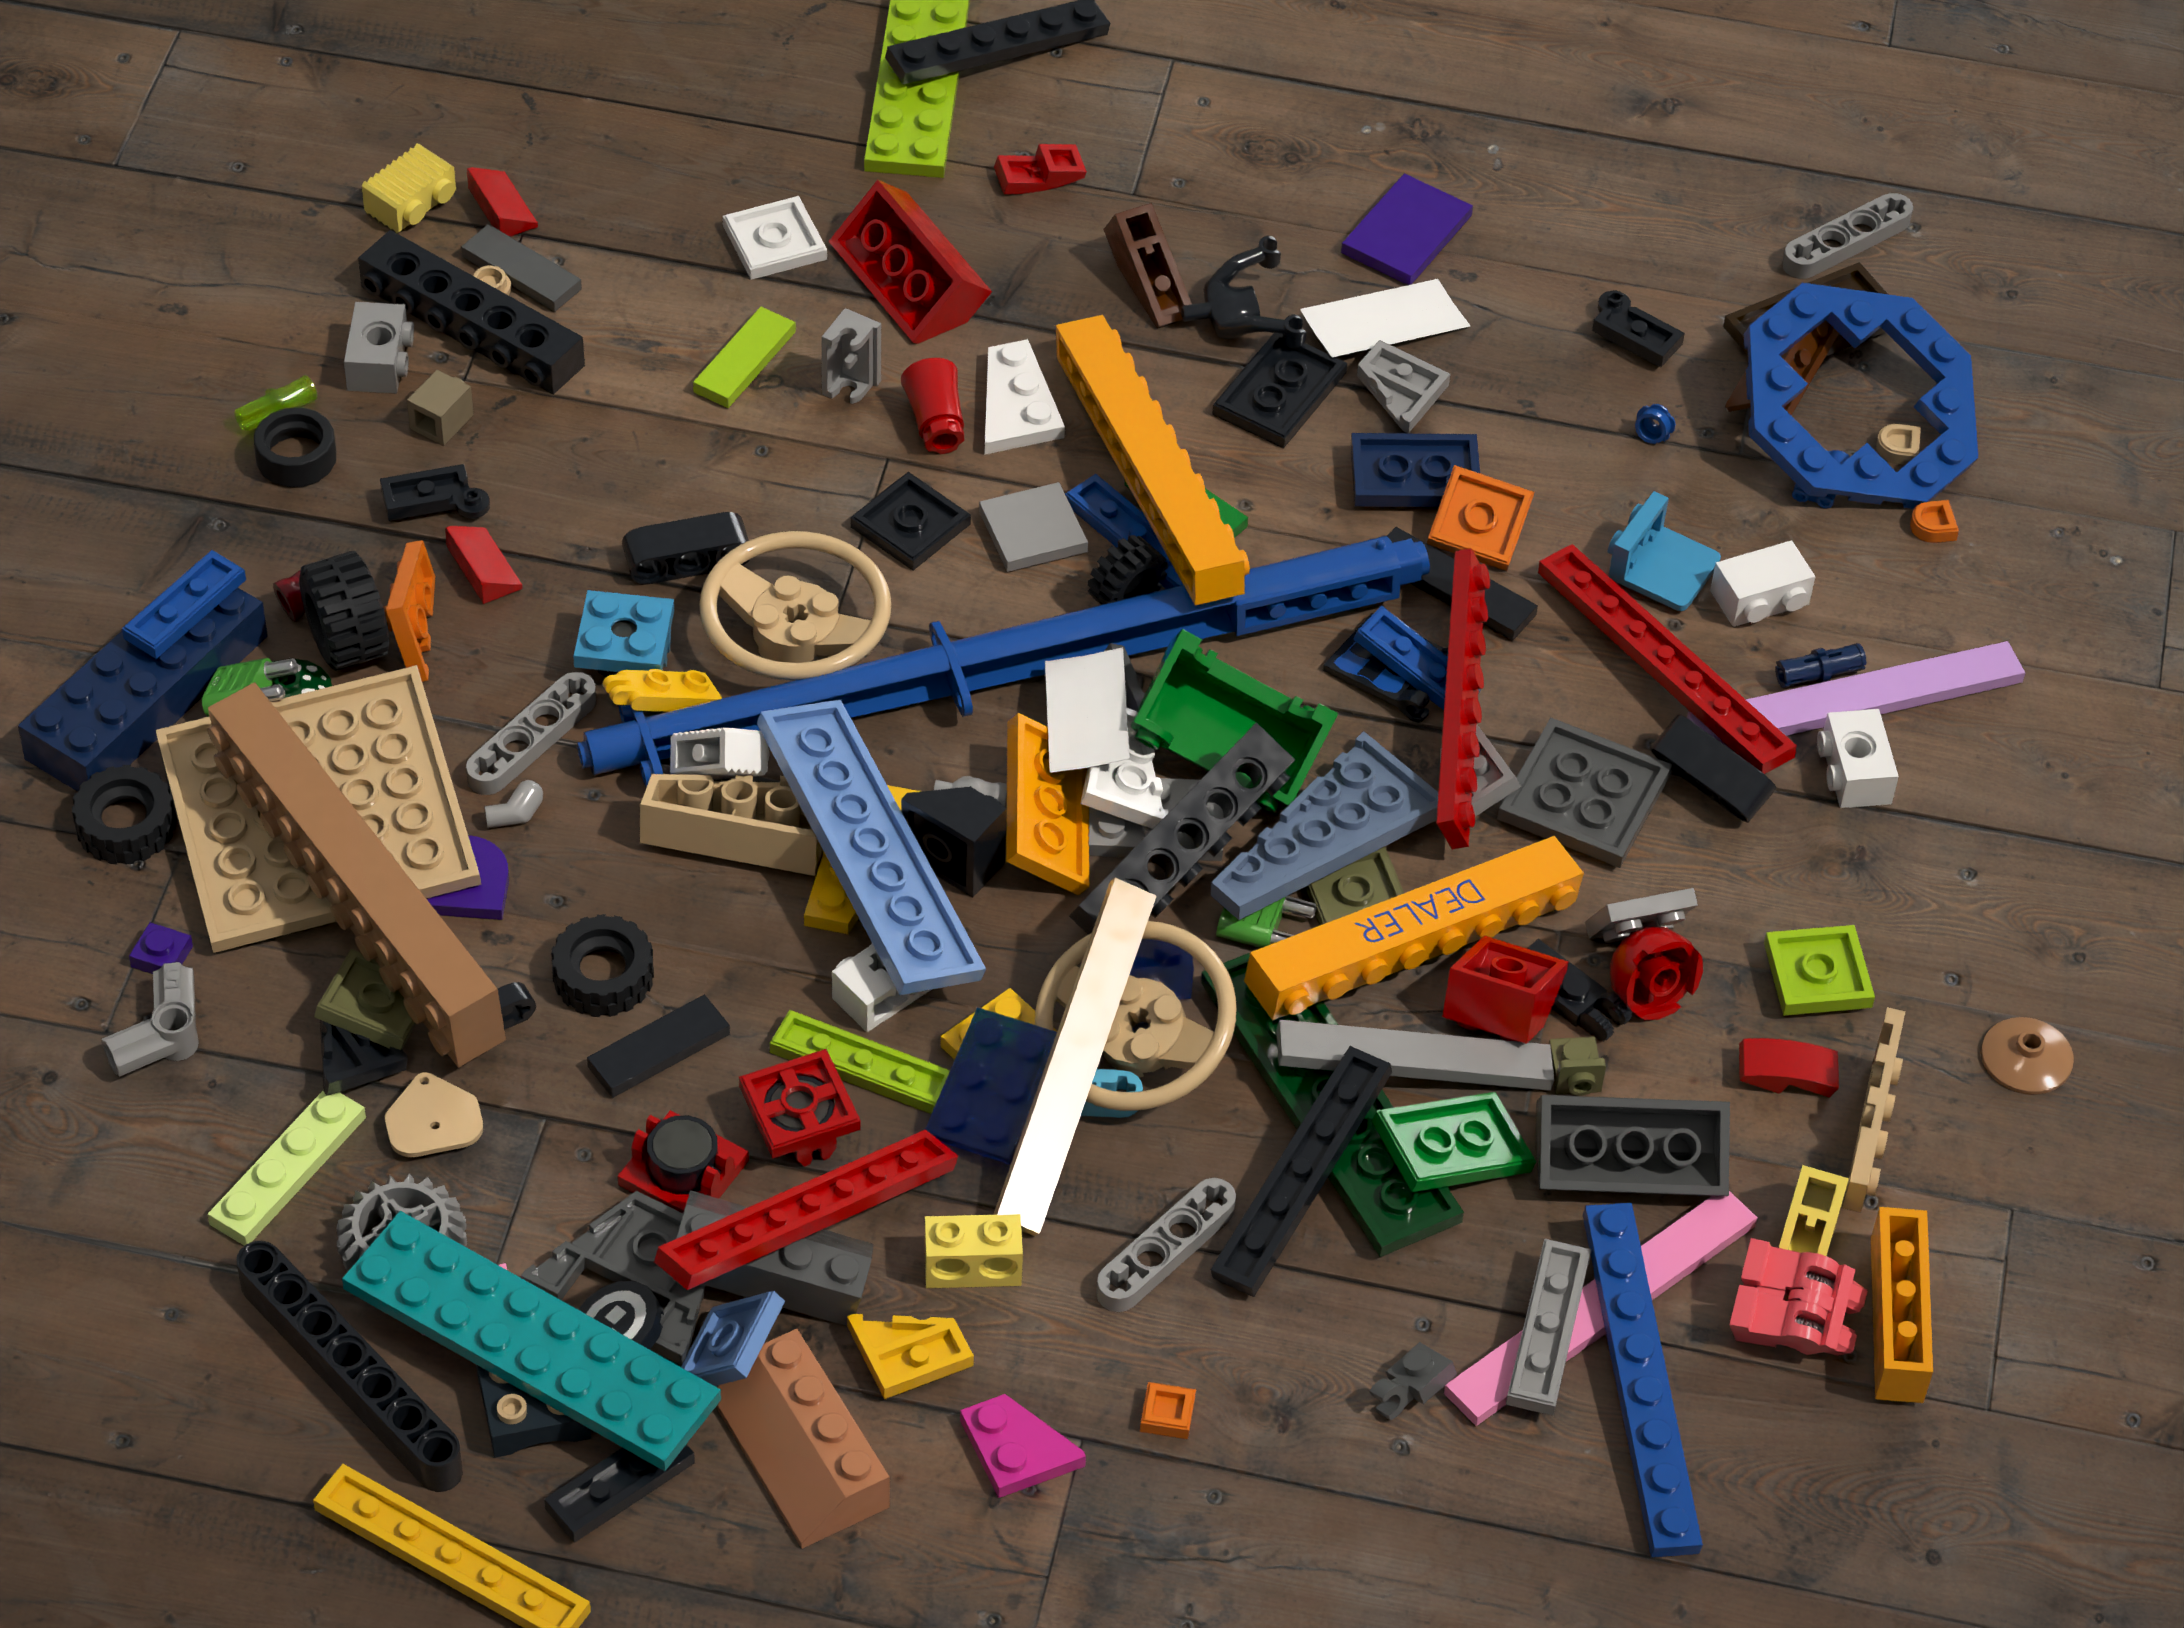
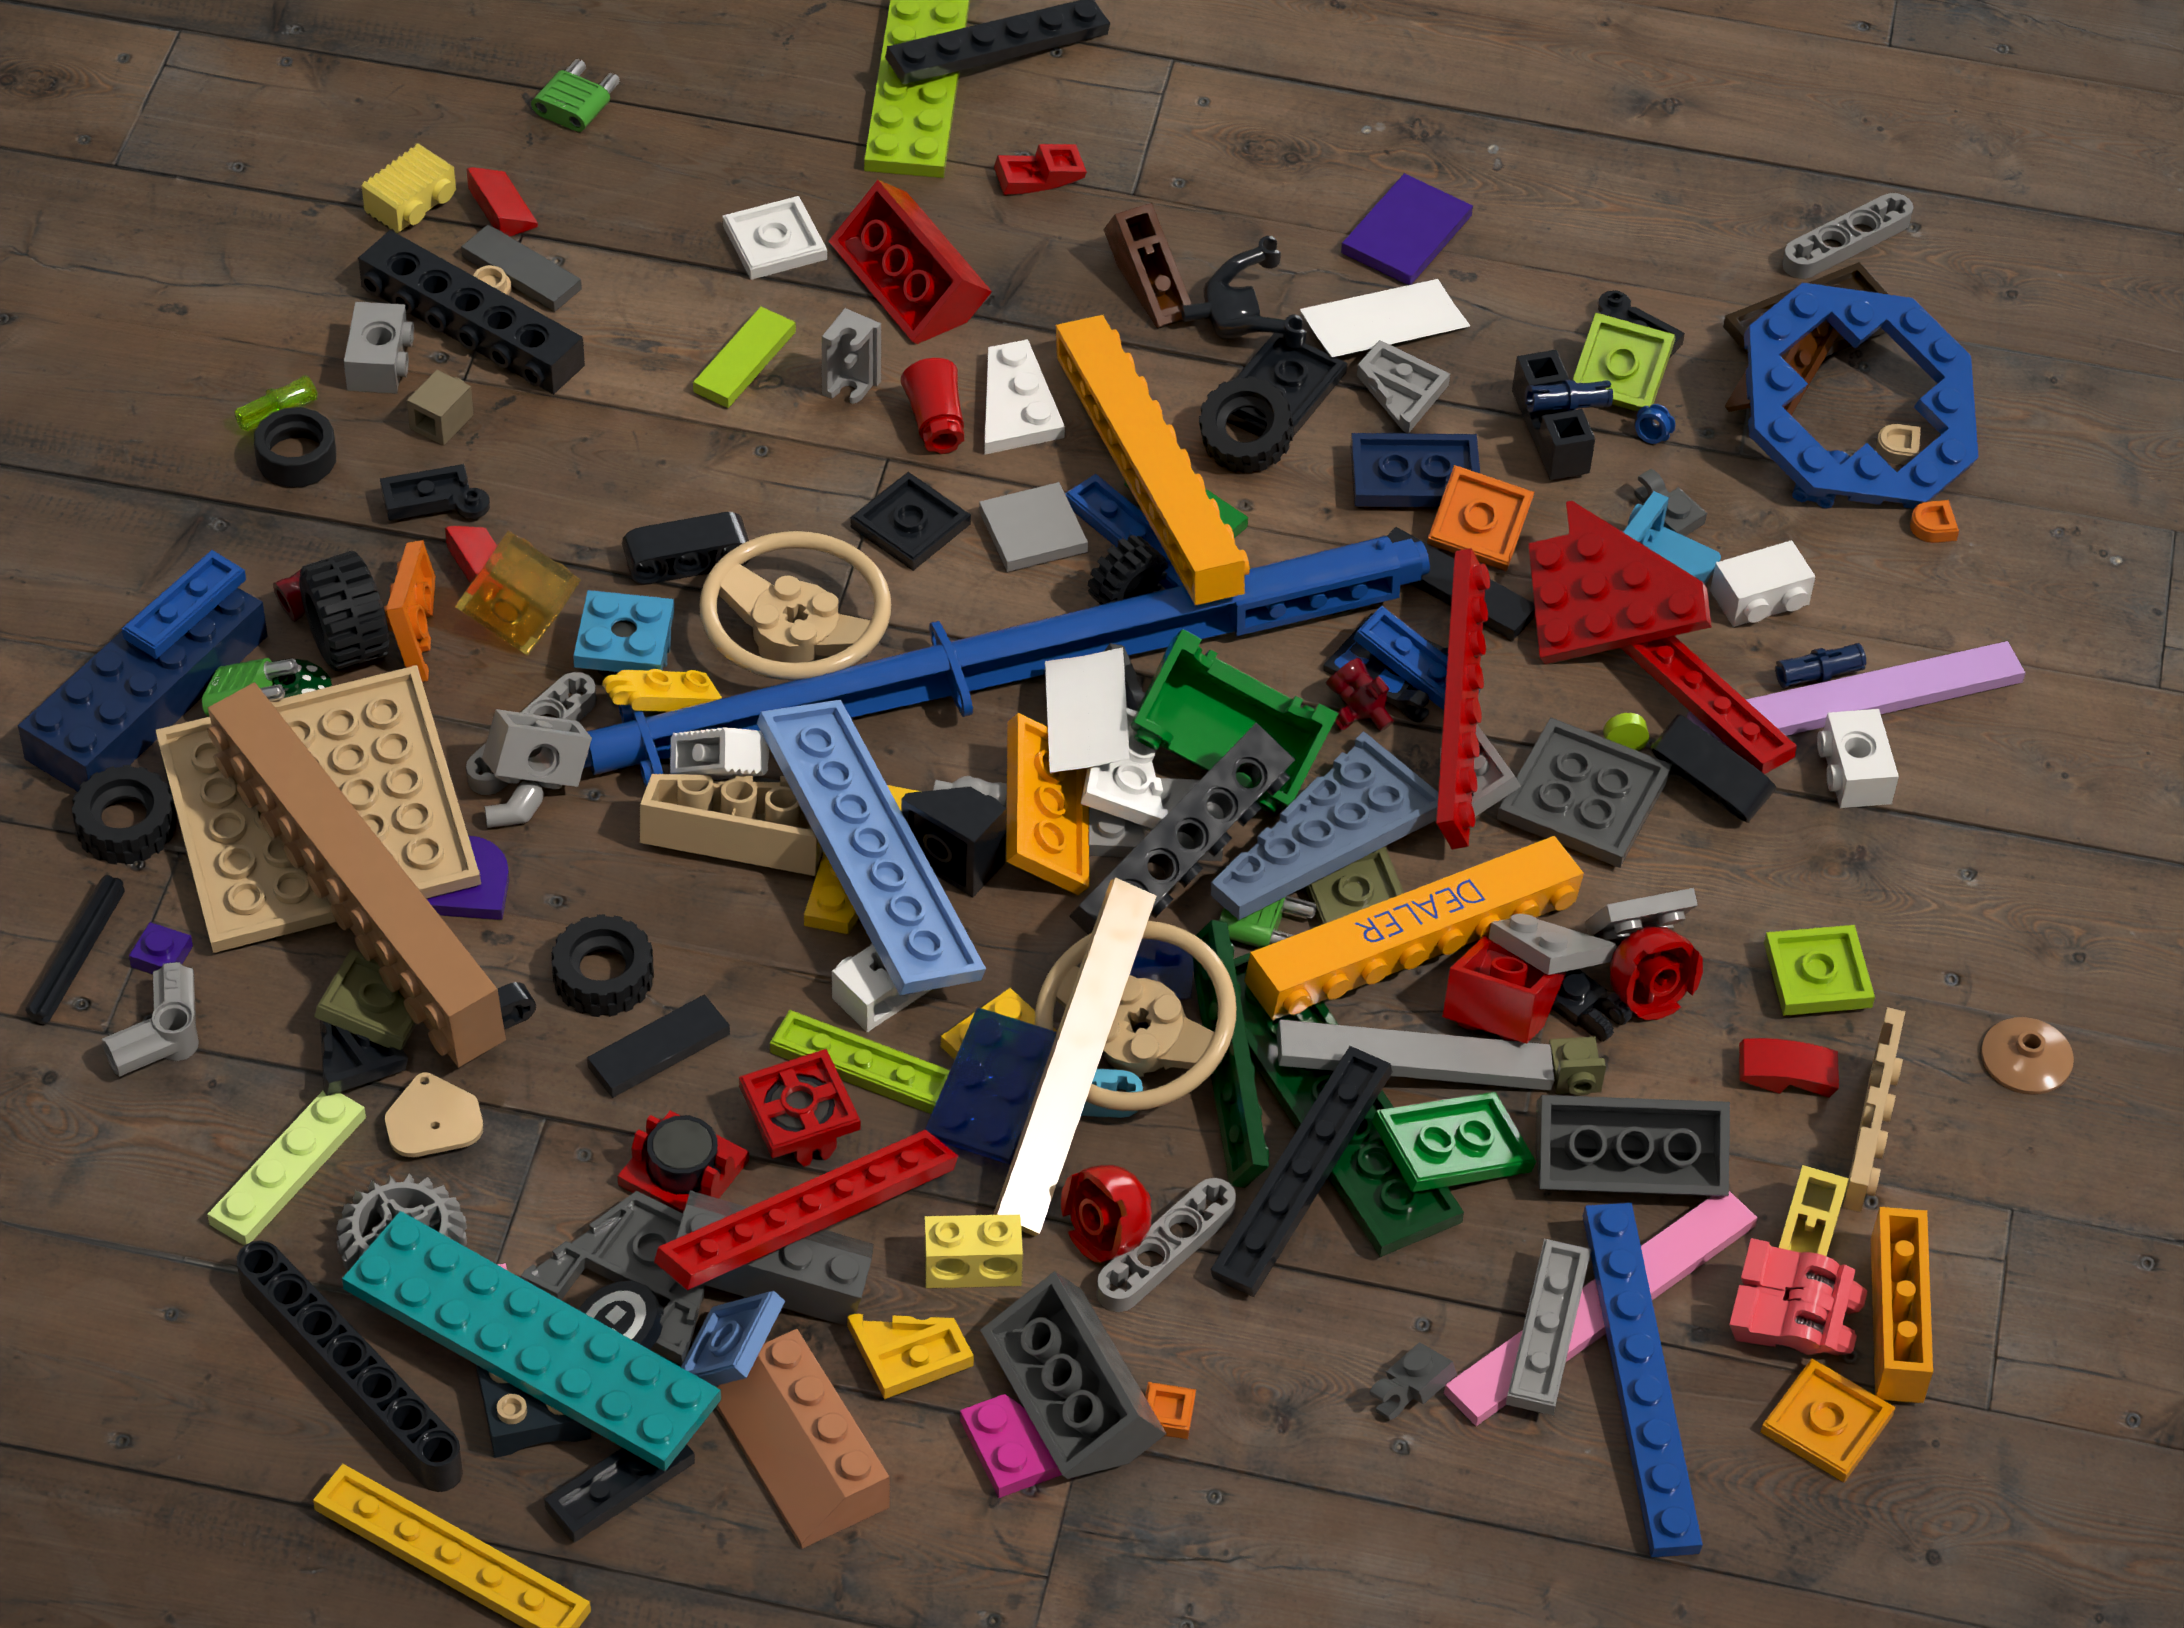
none -> black axle [25,875,125,1025]
none -> clear yellow brick [455,530,581,656]
none -> light grey brick [482,709,592,789]
none -> bright green piece [531,59,620,132]
none -> dark grey slope [980,1271,1166,1479]
none -> red cylinder [1061,1165,1152,1262]
none -> dark green plate [1191,920,1269,1188]
none -> black tyre [1199,376,1294,474]
none -> dark red piece [1326,658,1394,732]
none -> light grey wing [1489,914,1616,975]
none -> black arch [1512,350,1595,480]
none -> dark blue pin [1525,380,1613,412]
none -> red wing [1528,501,1712,664]
none -> lime plate [1573,313,1675,411]
none -> lime tile [1603,713,1649,751]
none -> dark grey plate [1634,469,1707,536]
none -> light orange tile [1760,1358,1895,1483]

